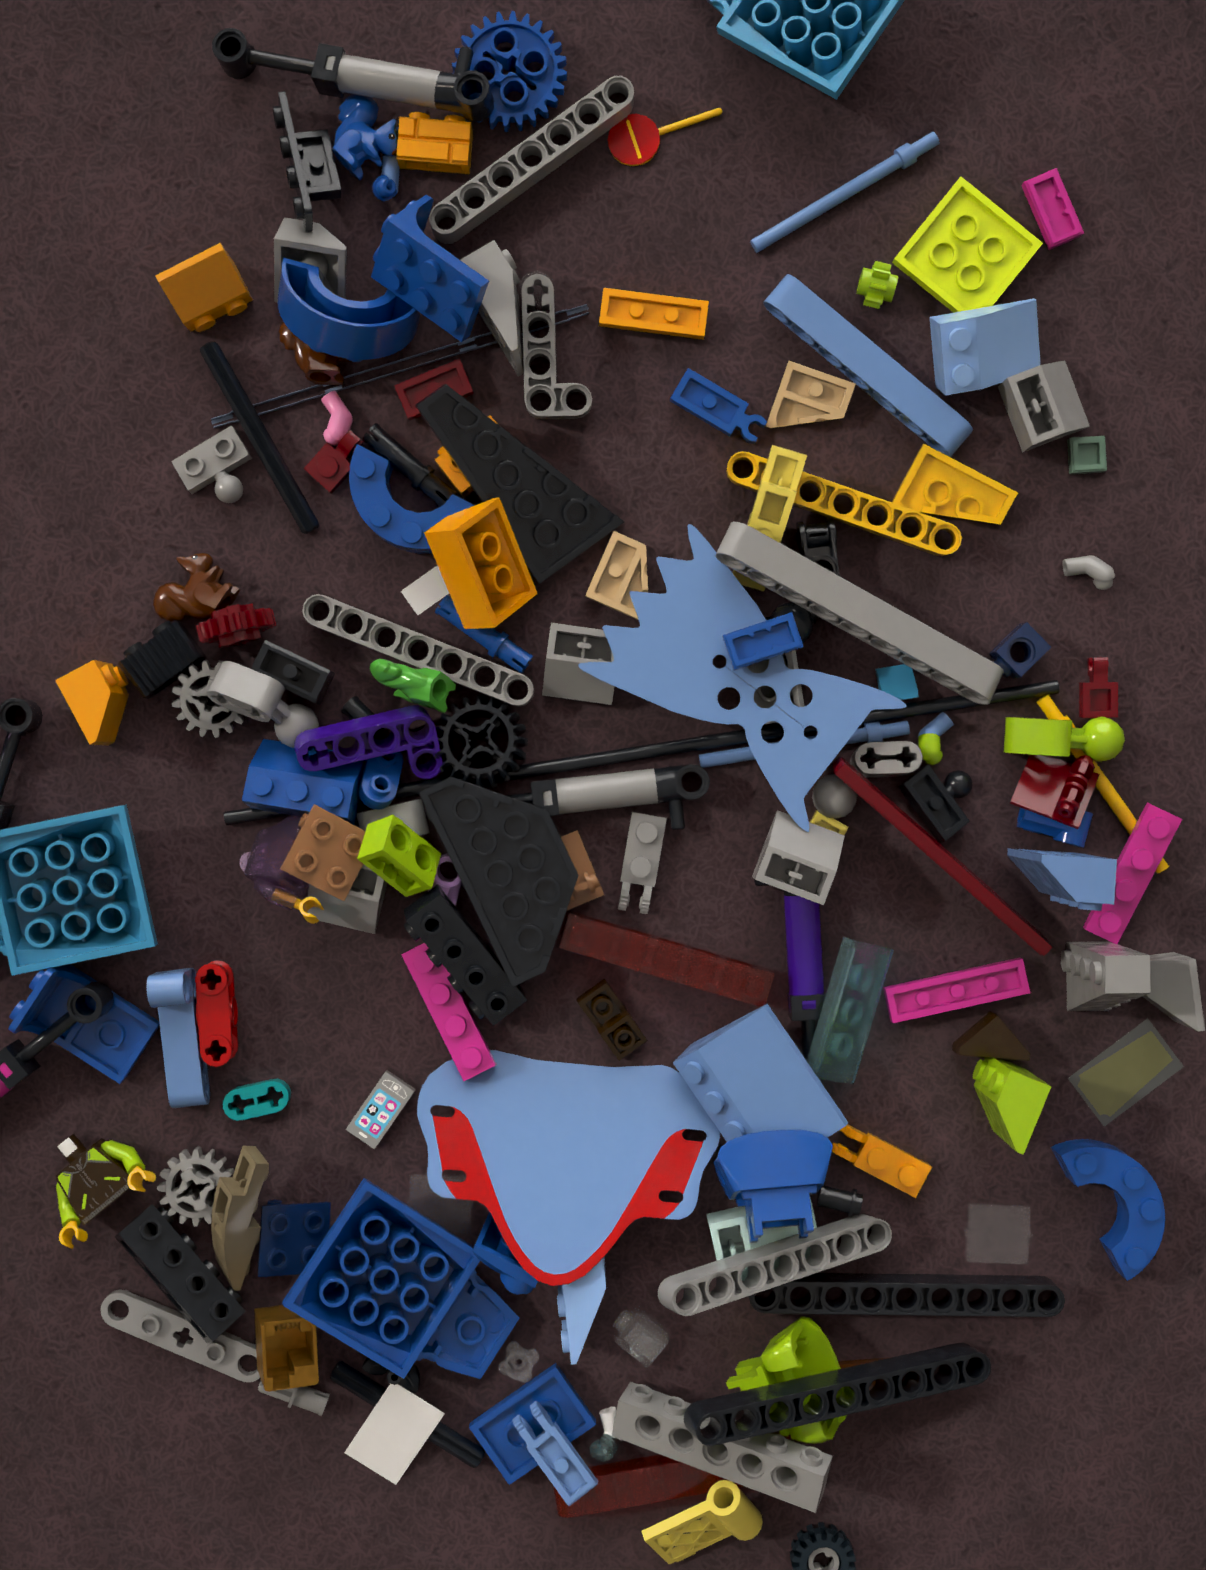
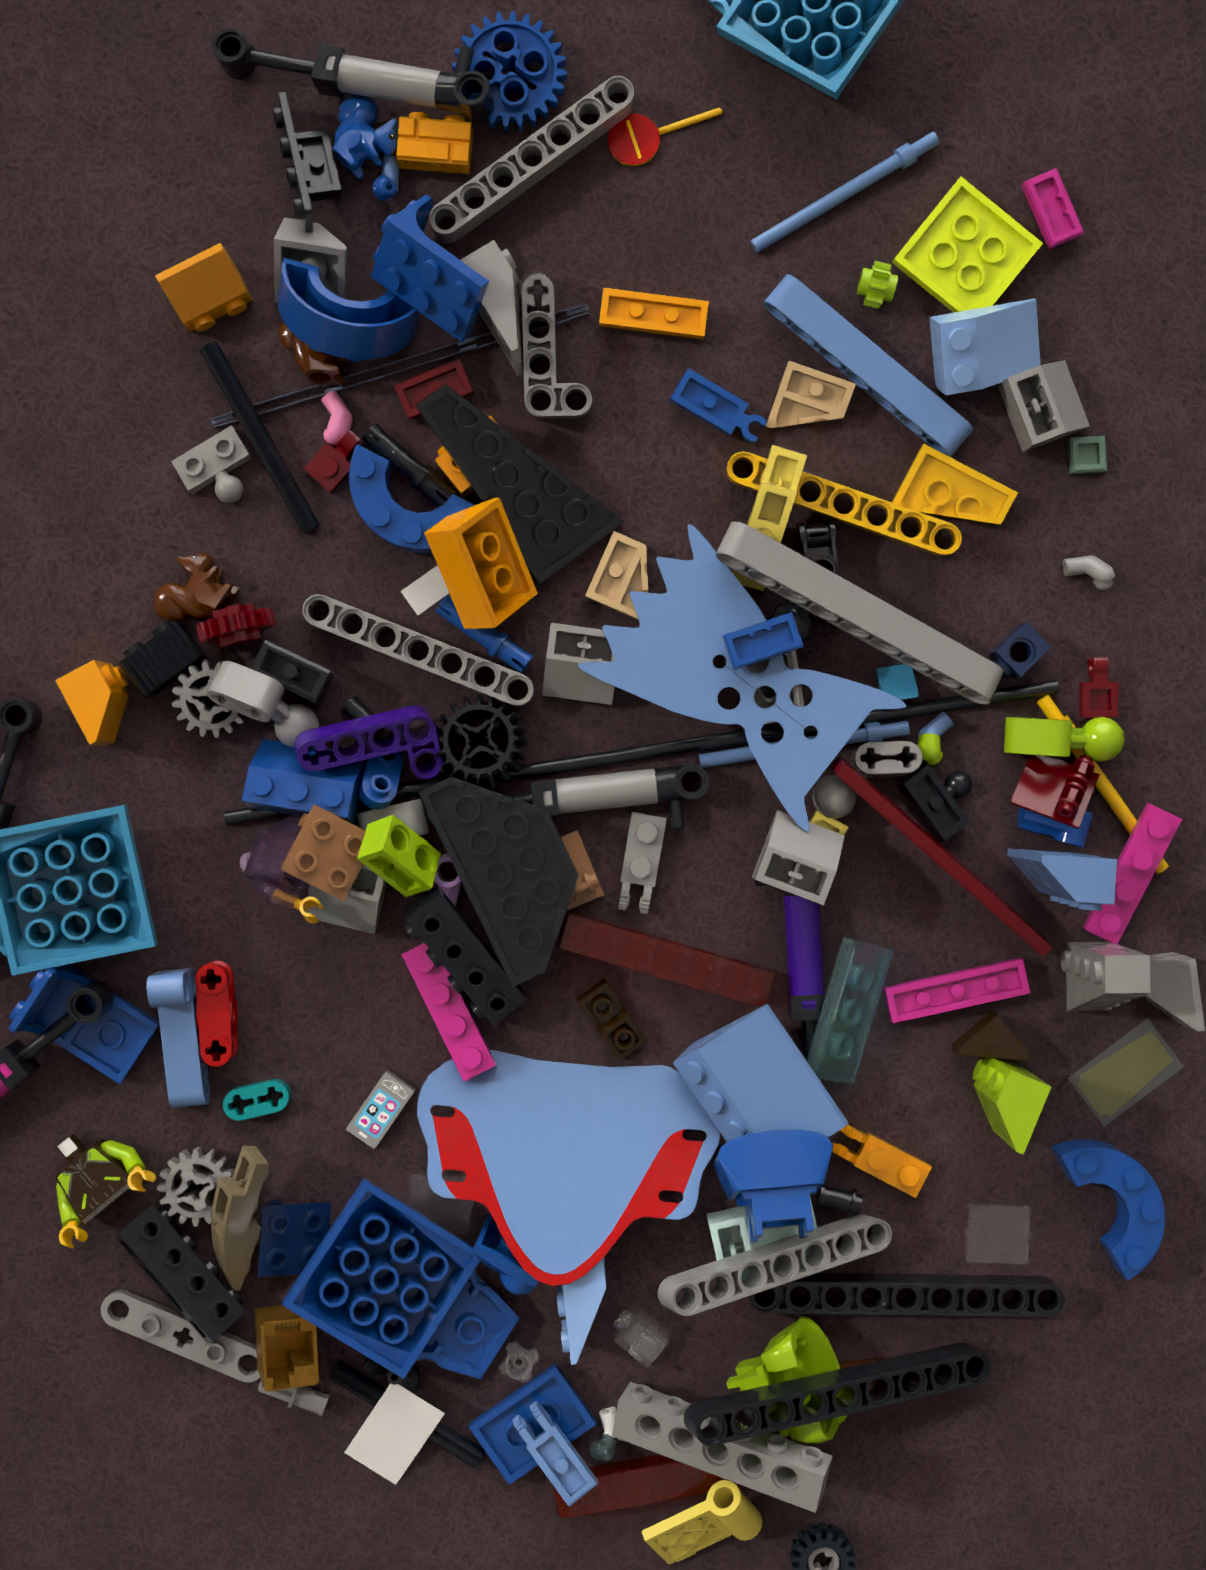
bright green animal [370,659,456,713] -> none

